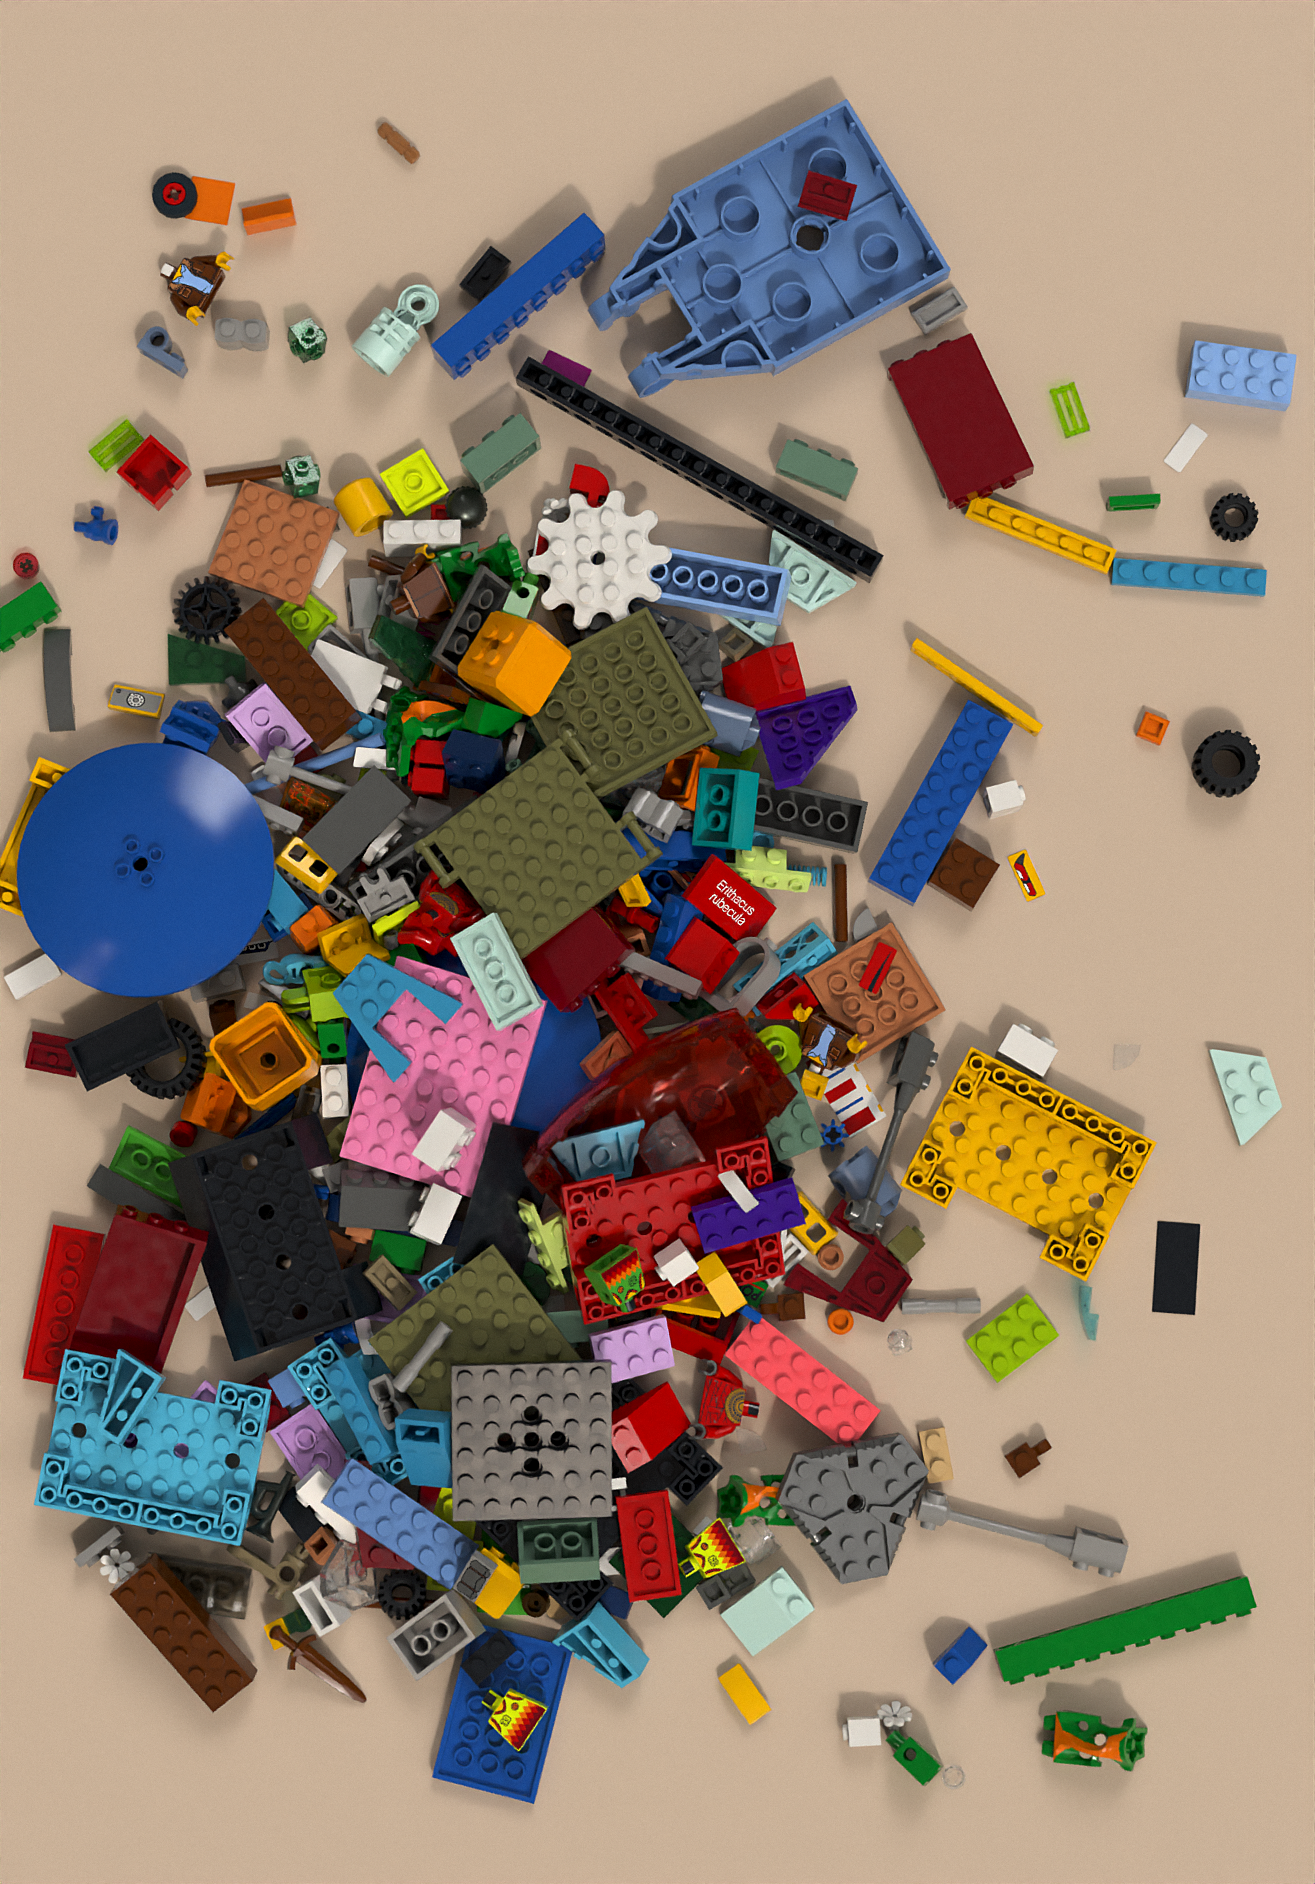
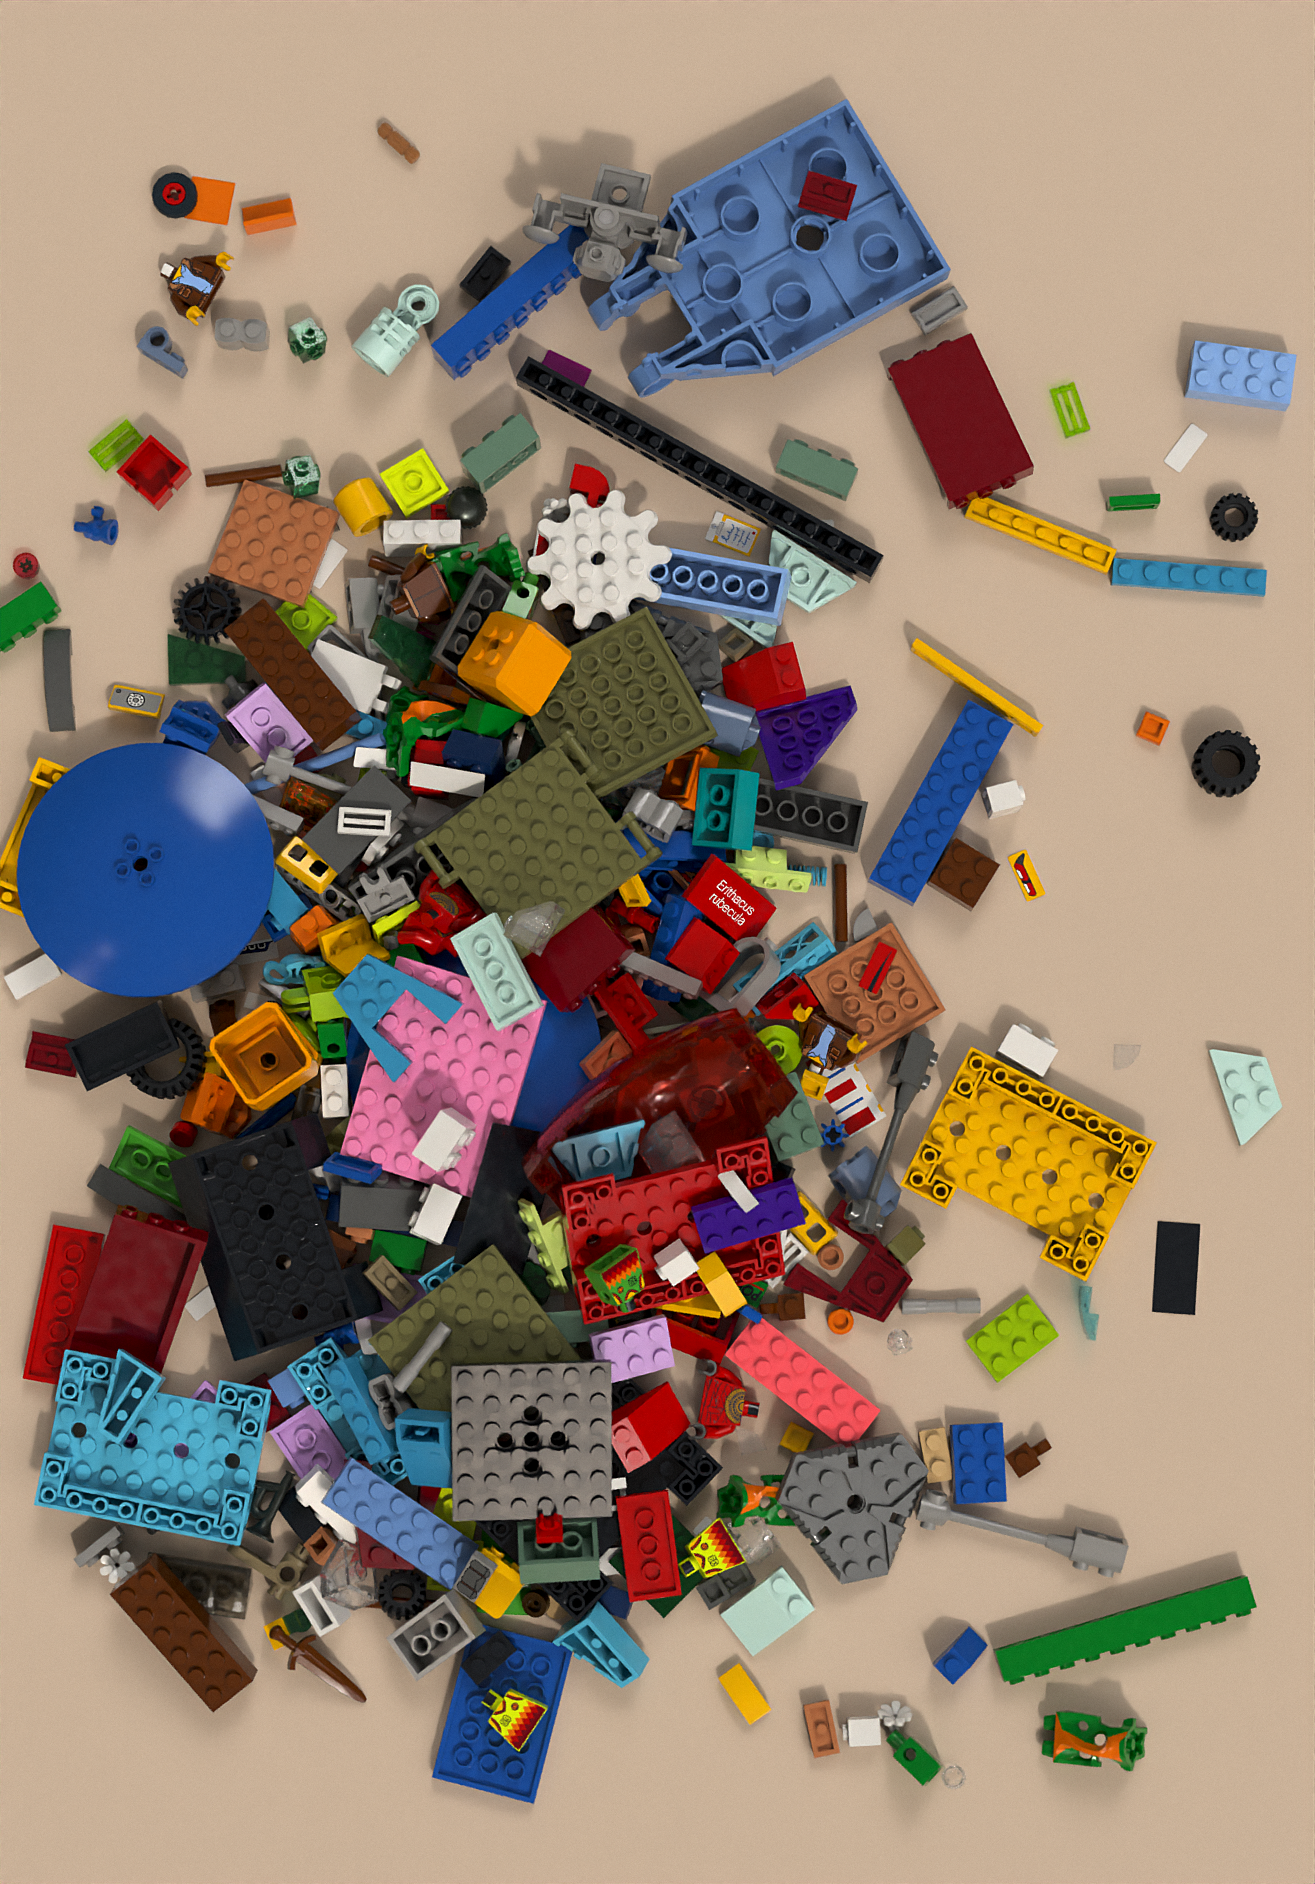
none -> blue tile [323,1152,382,1184]
none -> white tile [337,807,392,837]
none -> white sticker [410,761,485,797]
none -> clear slope [503,901,566,956]
none -> light grey piece [522,163,687,282]
none -> red tile [536,1513,563,1543]
none -> white sticker [705,511,761,557]
none -> yellow tile [779,1421,814,1453]
none -> nougat plate [803,1699,840,1758]
none -> blue plate [950,1422,1007,1504]

